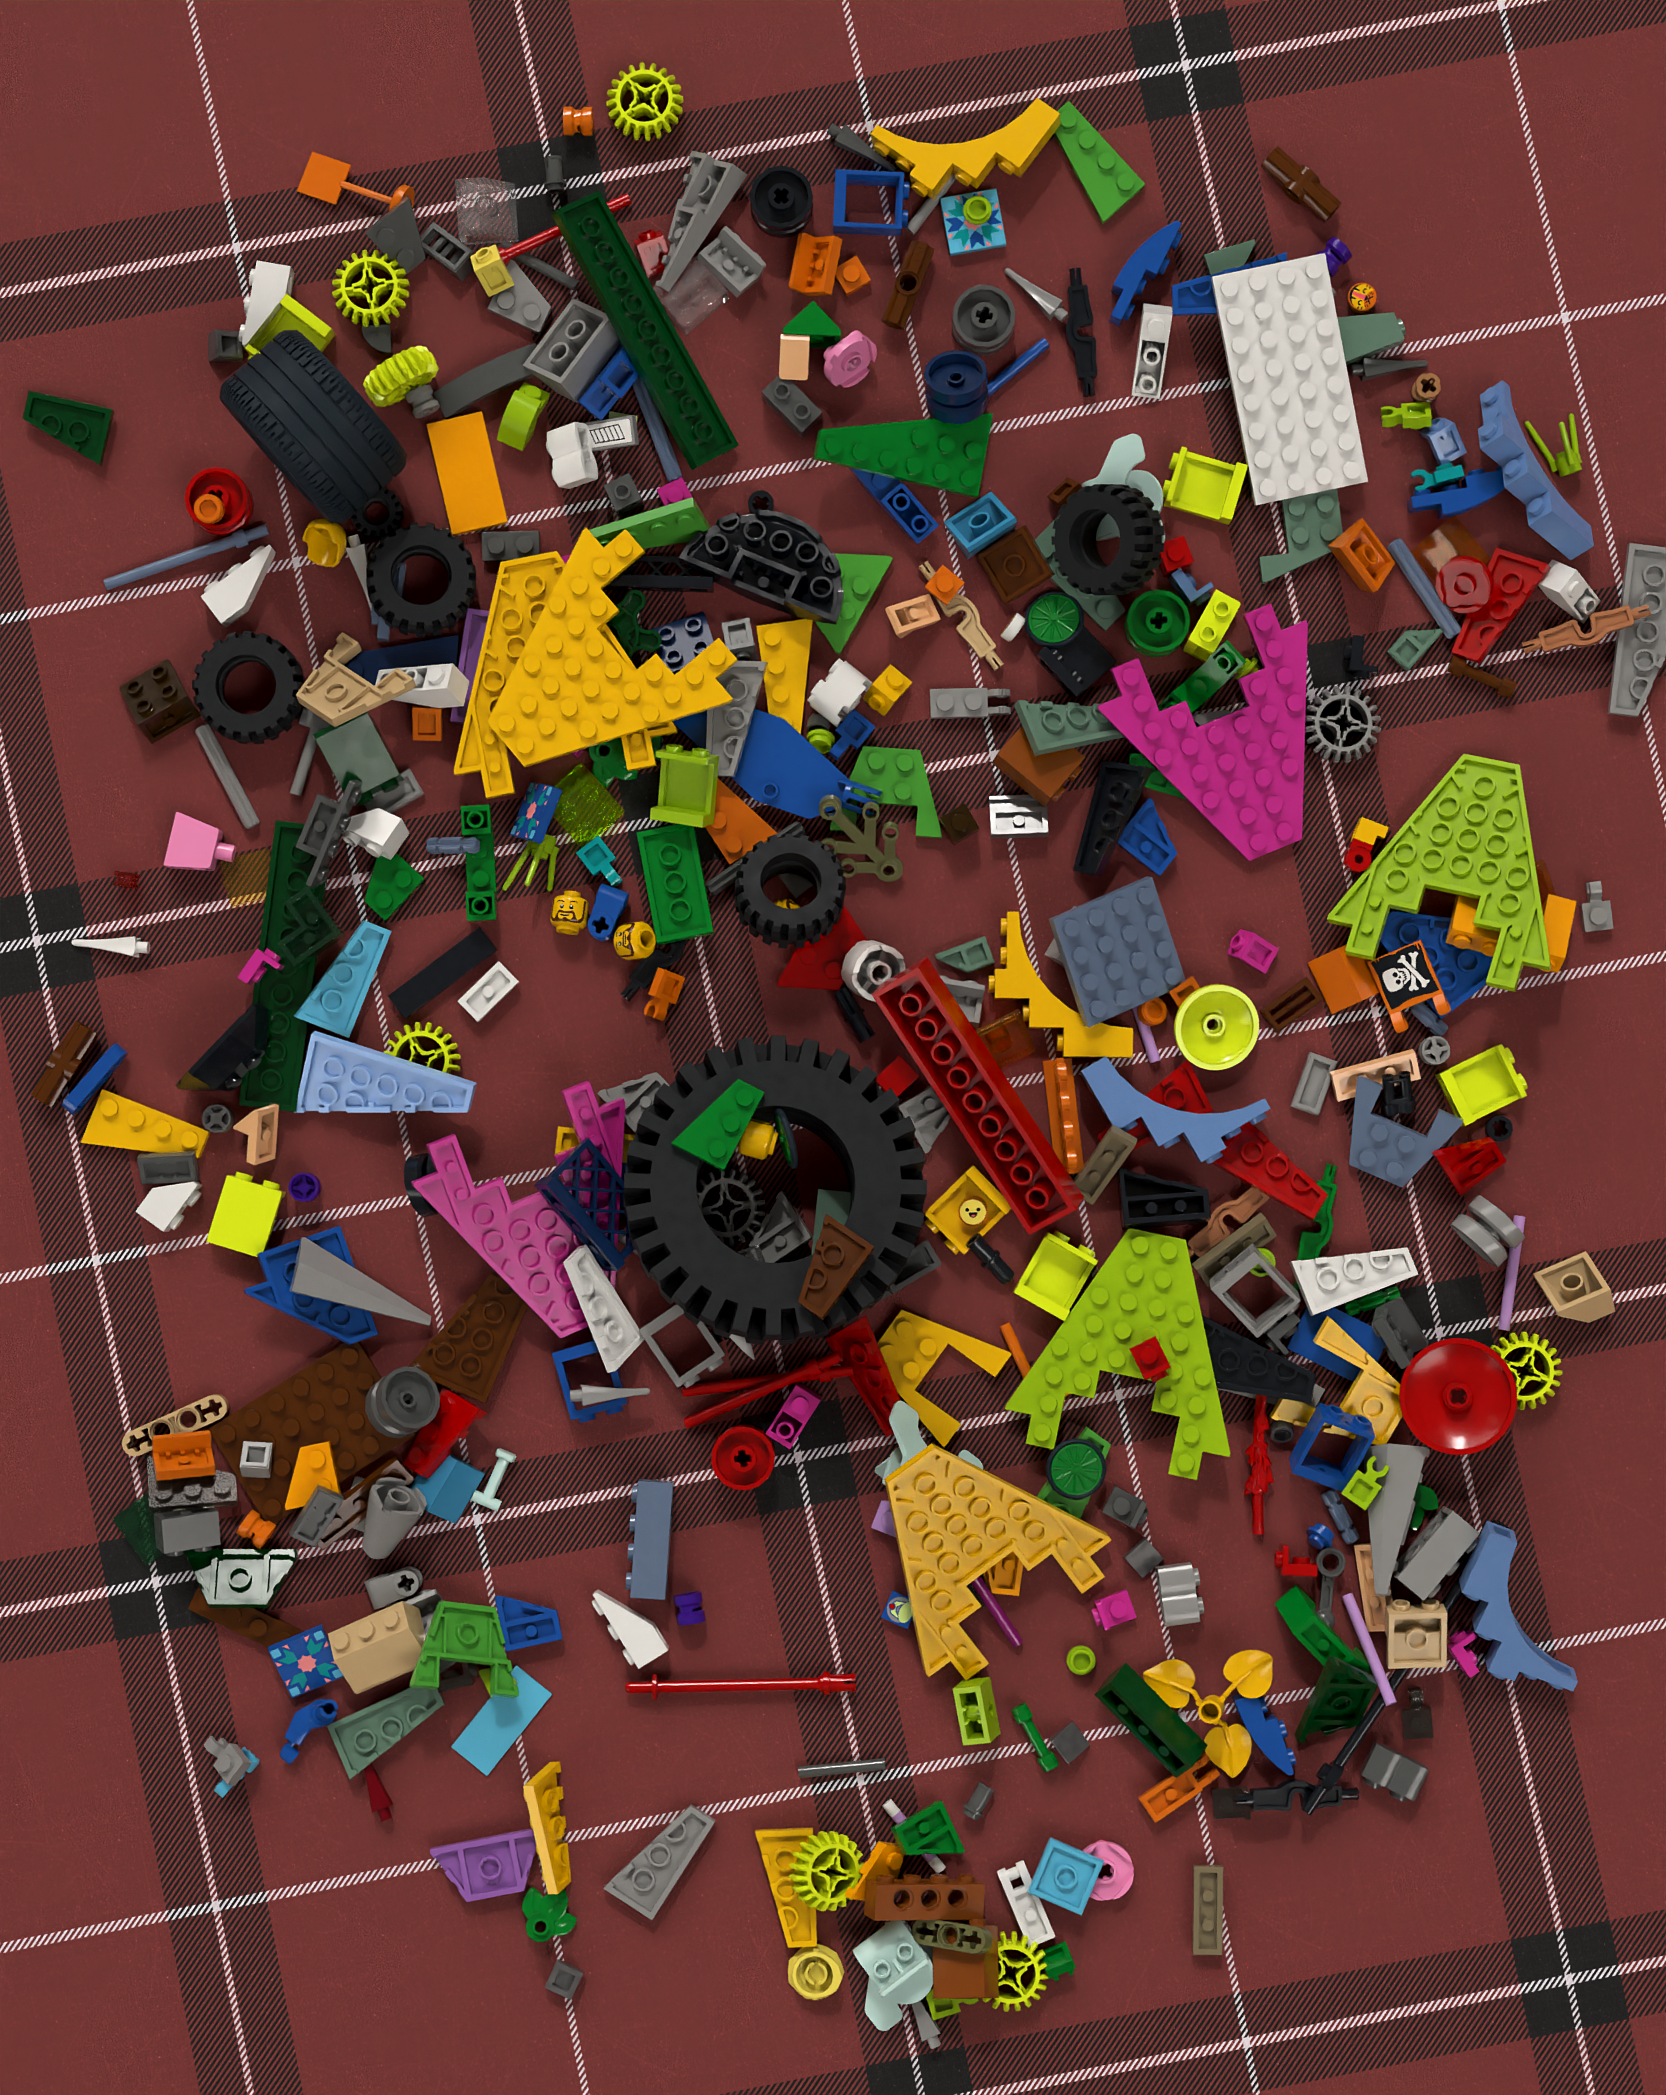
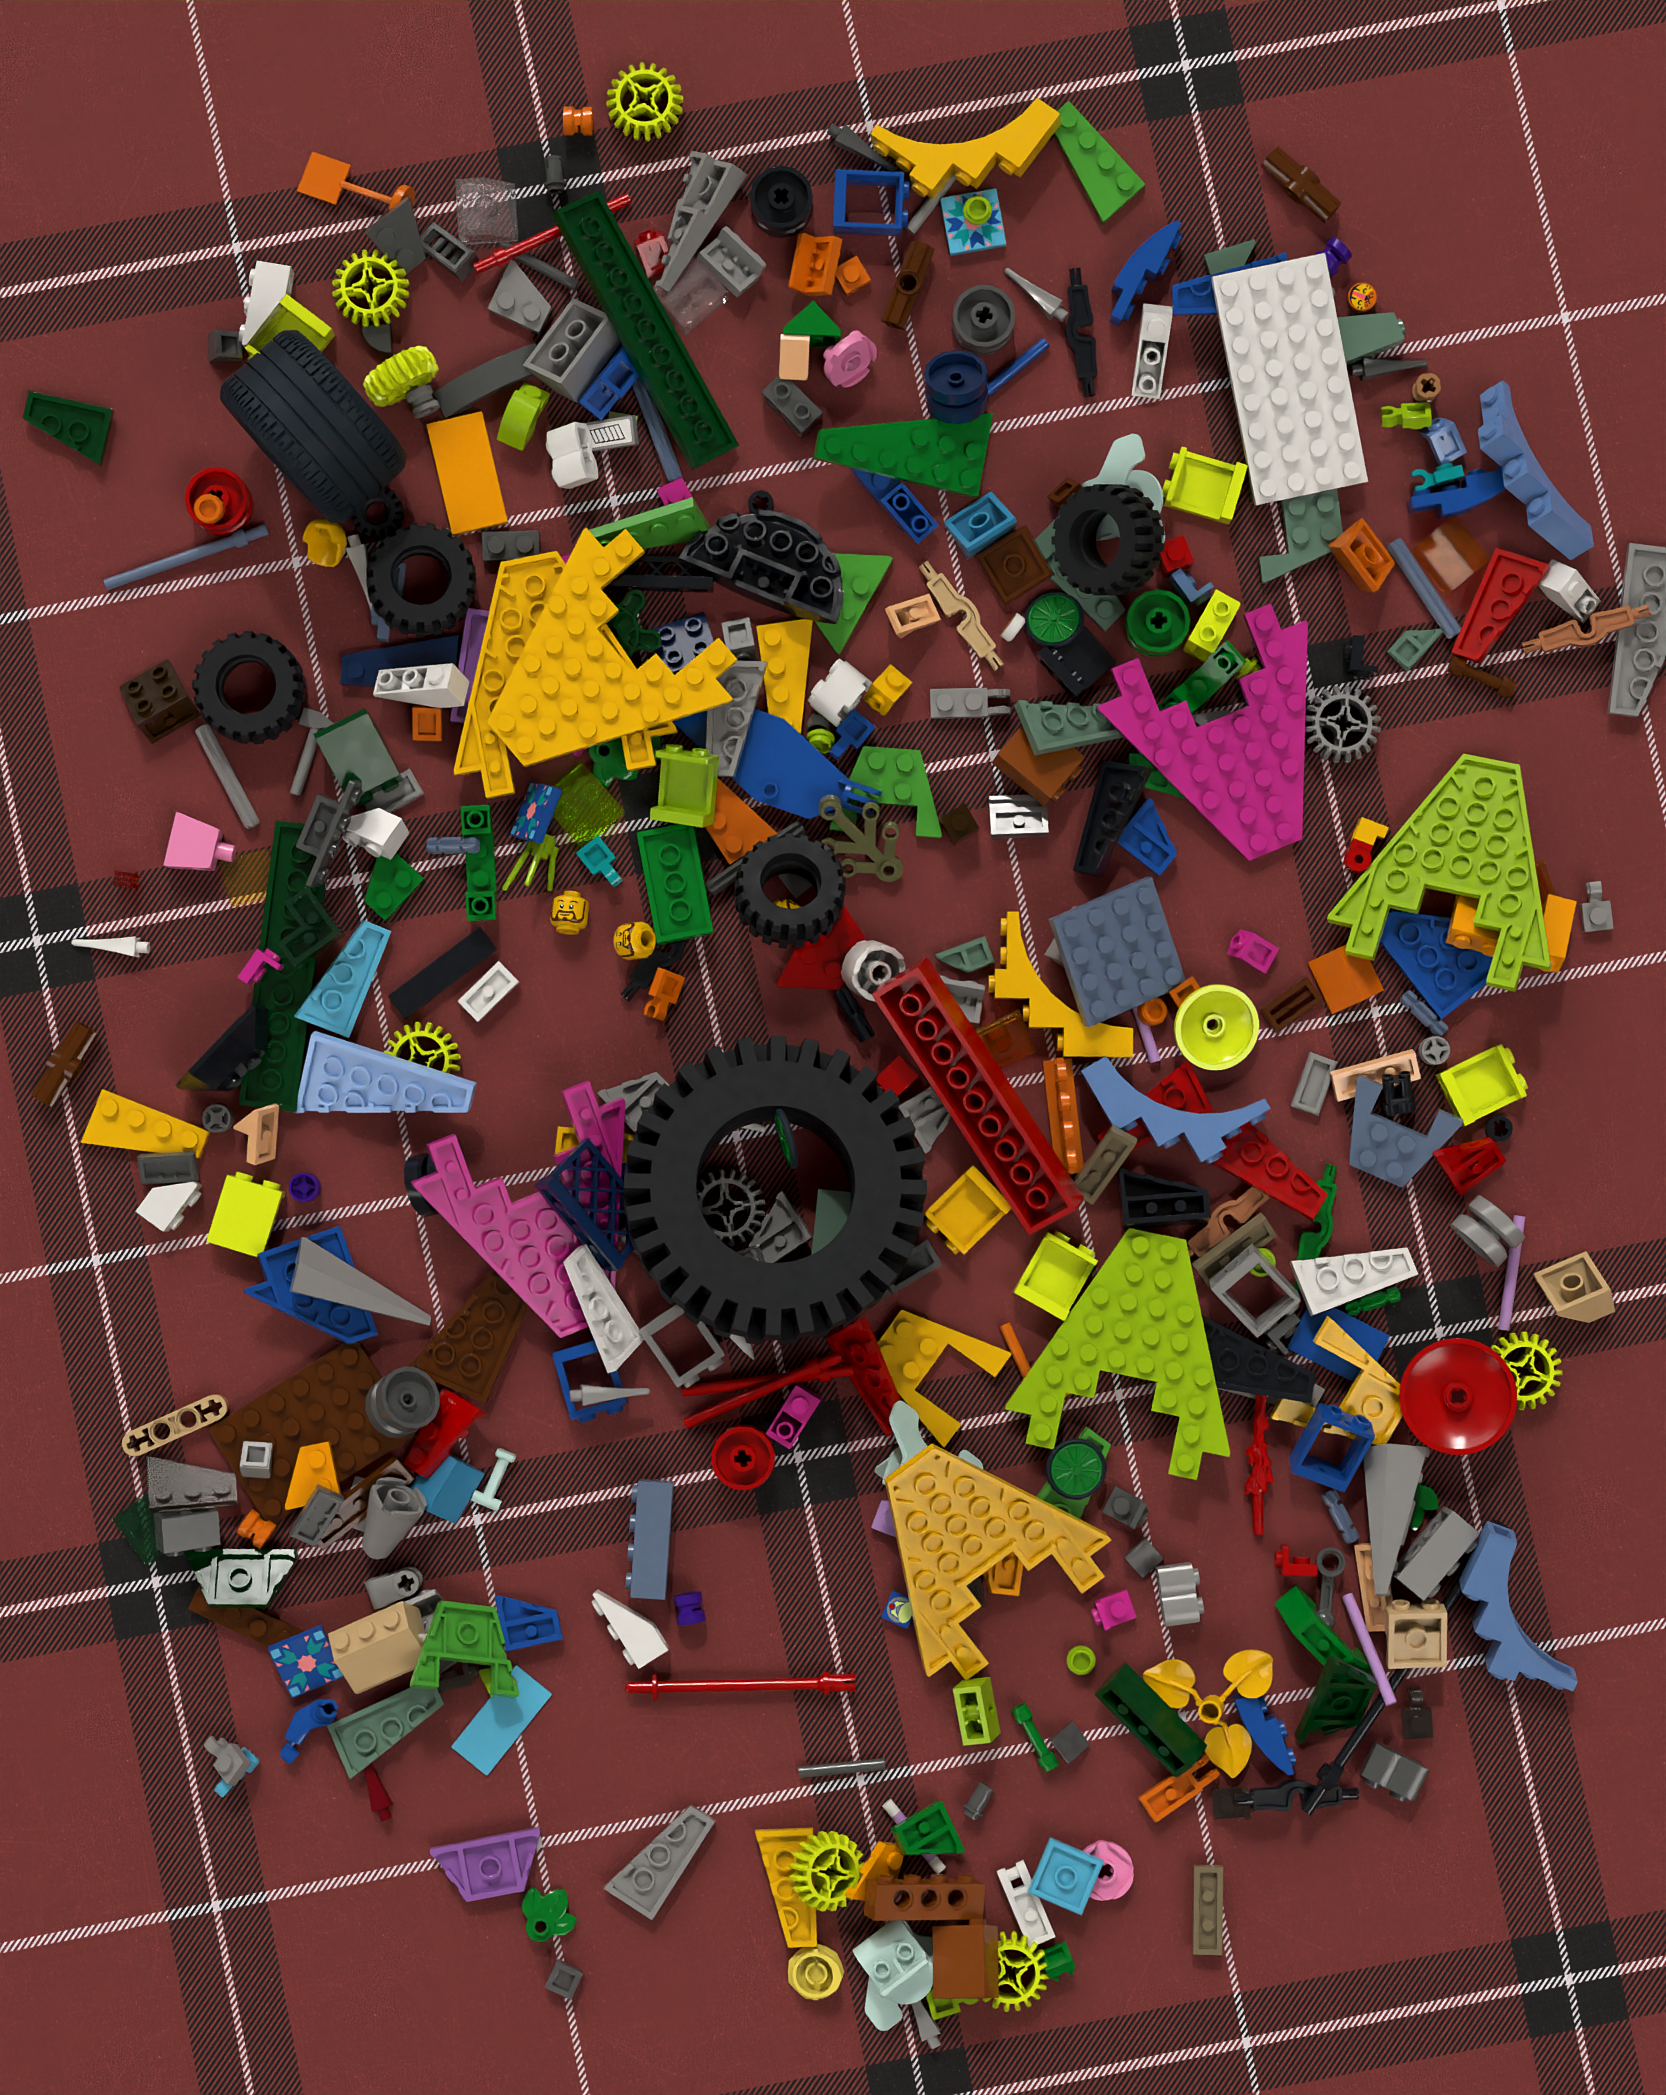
blue beam [62,1043,128,1115] -> none
orange bracket [152,1430,215,1481] -> none
white slope [201,545,276,628] -> none
tan wing [296,632,416,727] -> none
light yellow bracket [470,245,514,297] -> none
yellow wing [523,1762,571,1894] -> none
blue piece [588,883,629,941] -> none
dark grey brick [603,473,644,517] -> none
green wing [671,1079,764,1172] -> none
yellow head [738,1118,778,1160] -> none
reddish brown wing [798,1214,875,1321] -> none
olive beam [912,1920,992,1954] -> none
orange plate [924,565,965,606] -> none
light yellow tile [959,1196,988,1226] -> none
black axle [966,1233,1014,1285] -> none
magenta bar [971,1576,1023,1647] -> none
red bracket [1129,1336,1171,1383] -> none
dark grey hinge [1270,1420,1294,1443] -> none
blue plate [1306,1523,1335,1550] -> none
lime plate [1341,1456,1390,1510] -> none
flag [1367,940,1451,1033] -> none
dark grey bracket [1372,1297,1429,1369] -> none
red tile [1435,556,1494,614] -> none
dark pink bracket [1447,1629,1480,1678] -> none
lime plant [1525,413,1582,477] -> none

